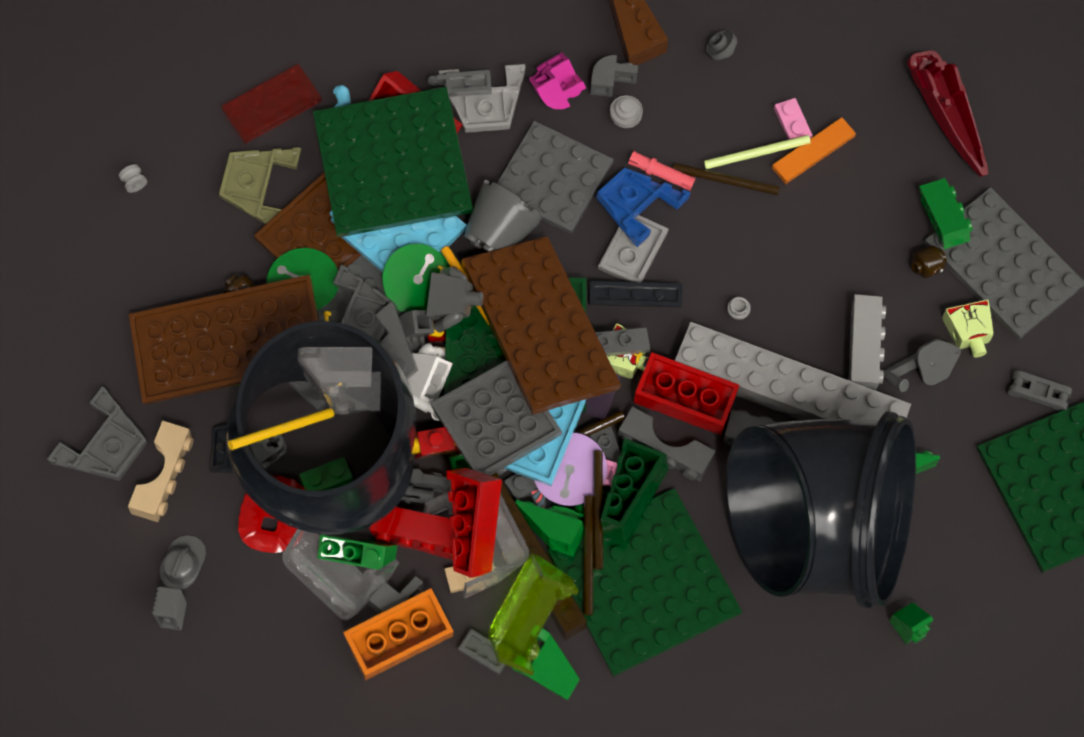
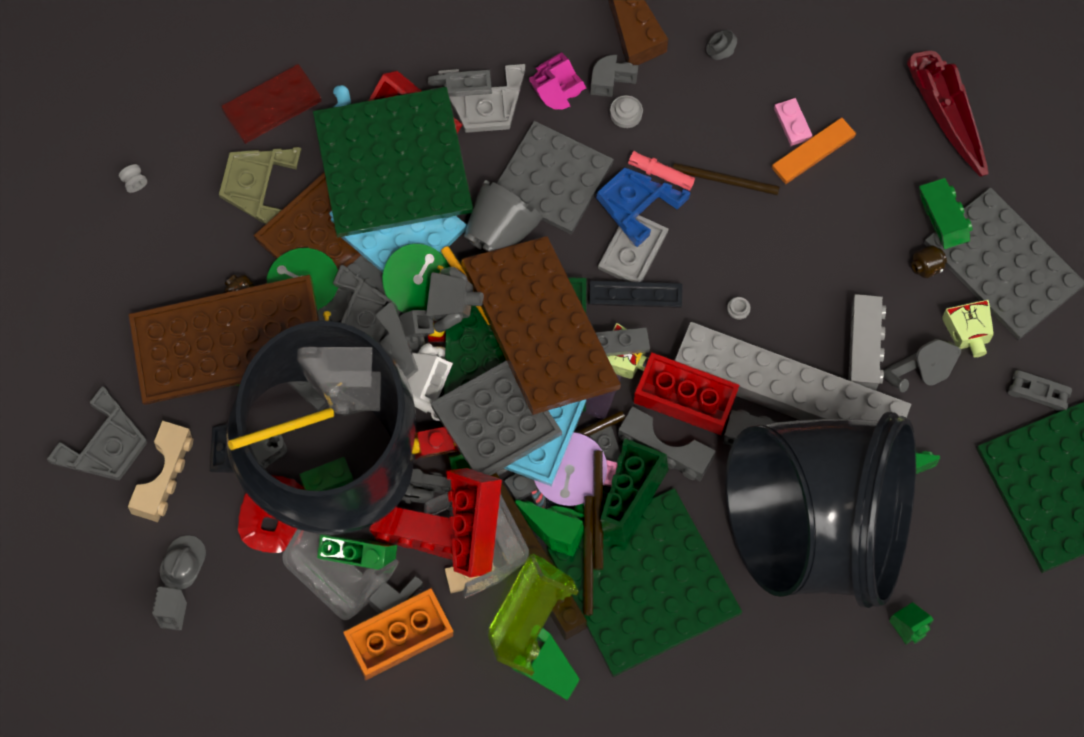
dark grey plate [458,628,512,676] -> none
yellowish green axle [704,135,811,169] -> none

